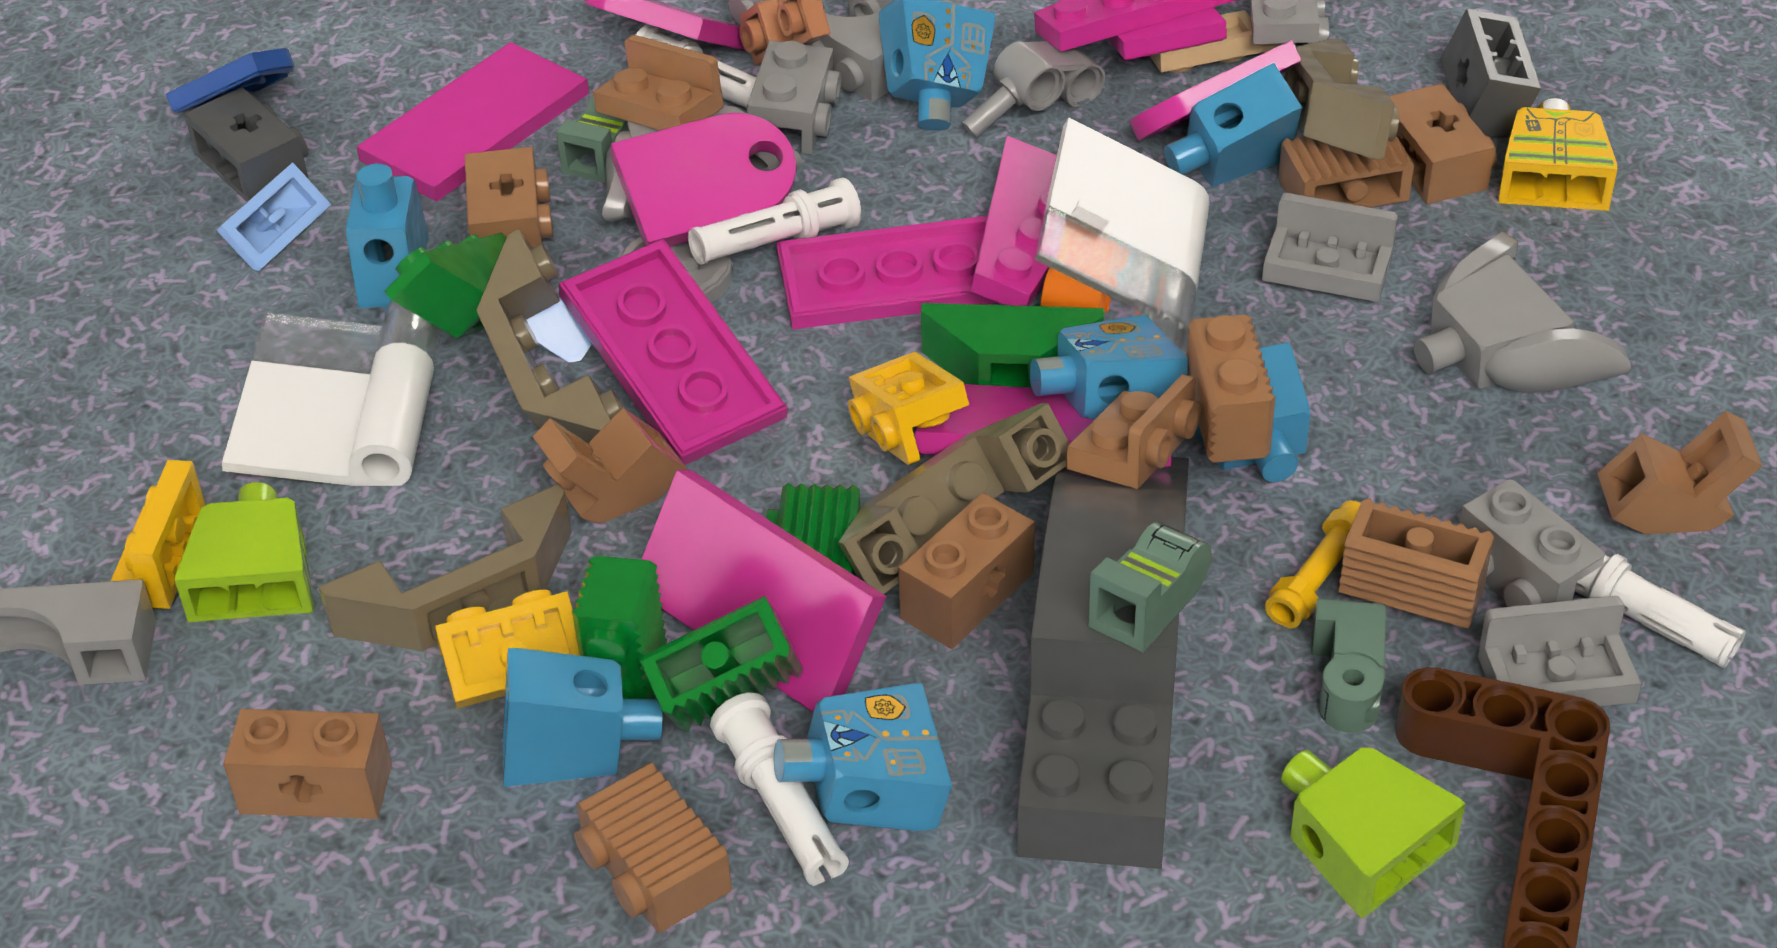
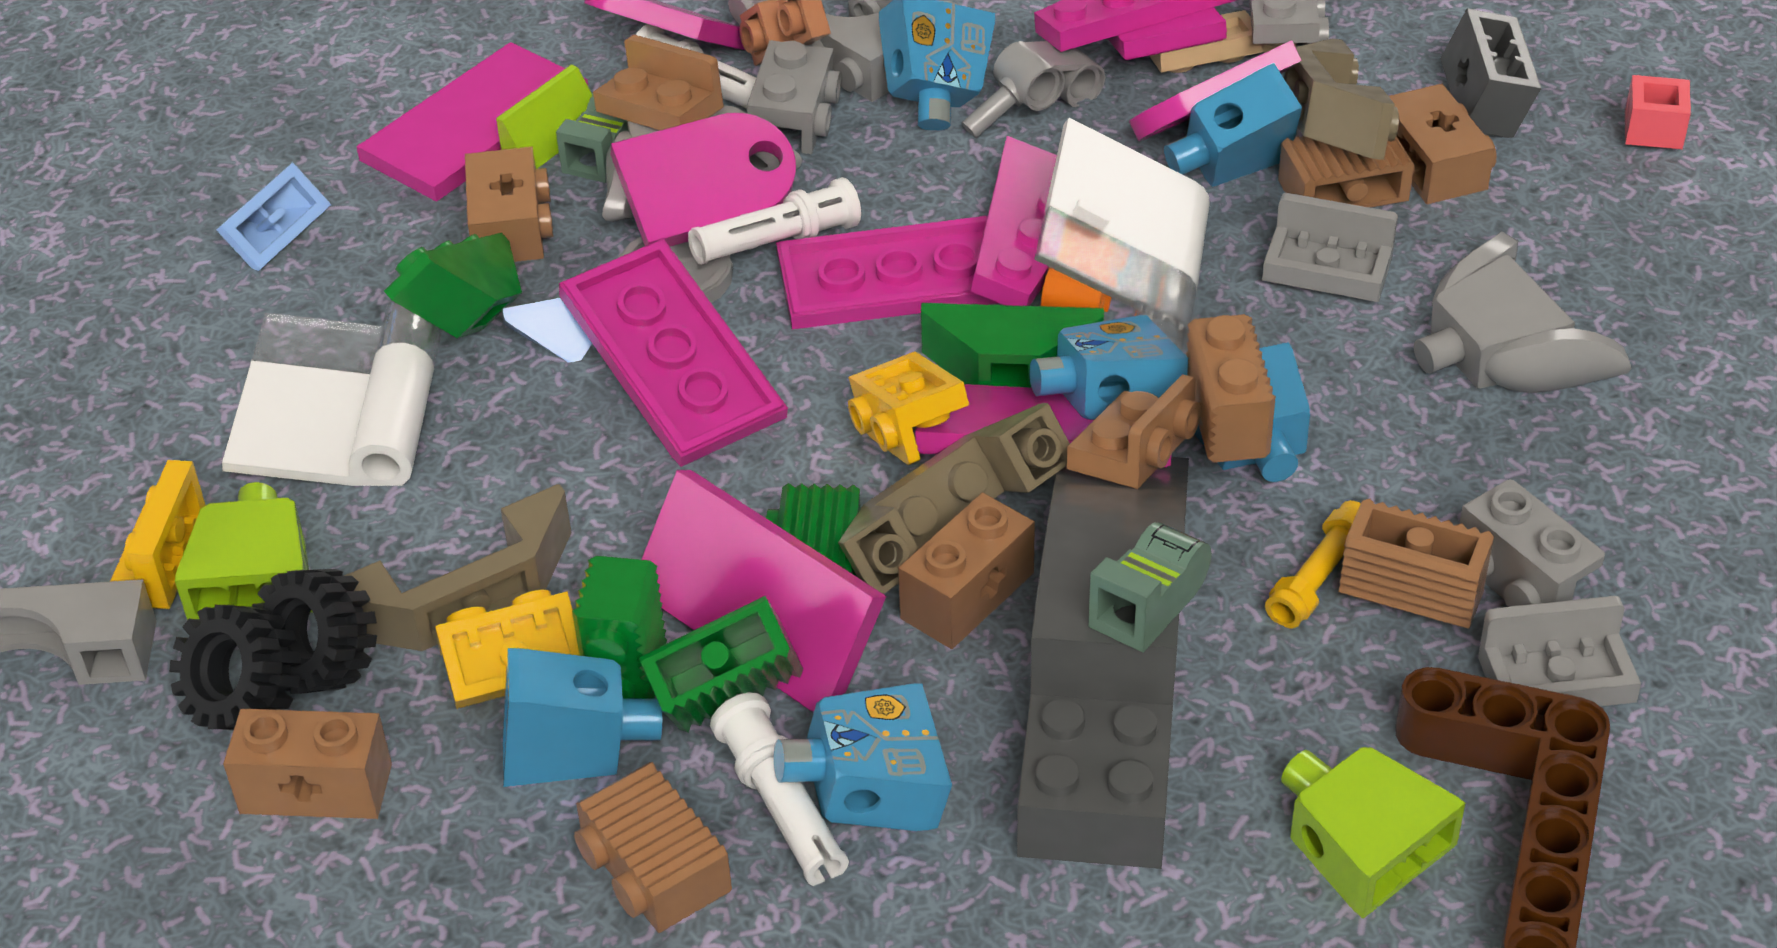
blue tile [165,48,295,113] -> none
dark grey brick [184,87,308,202] -> none
dark azure torso [346,163,429,308] -> none
dark tan slope [476,229,623,443] -> none
medium nougat brick [532,408,688,523] -> none
sand green leg [1312,599,1386,733] -> none
yellow torso [1498,98,1618,211] -> none
white pin [1575,554,1746,669] -> none
medium nougat brick [1597,411,1763,534] -> none
none -> black tyre [169,605,301,730]
none -> black tyre [252,569,377,694]
none -> lime slope [496,64,592,169]
none -> coral plate [1625,75,1691,150]

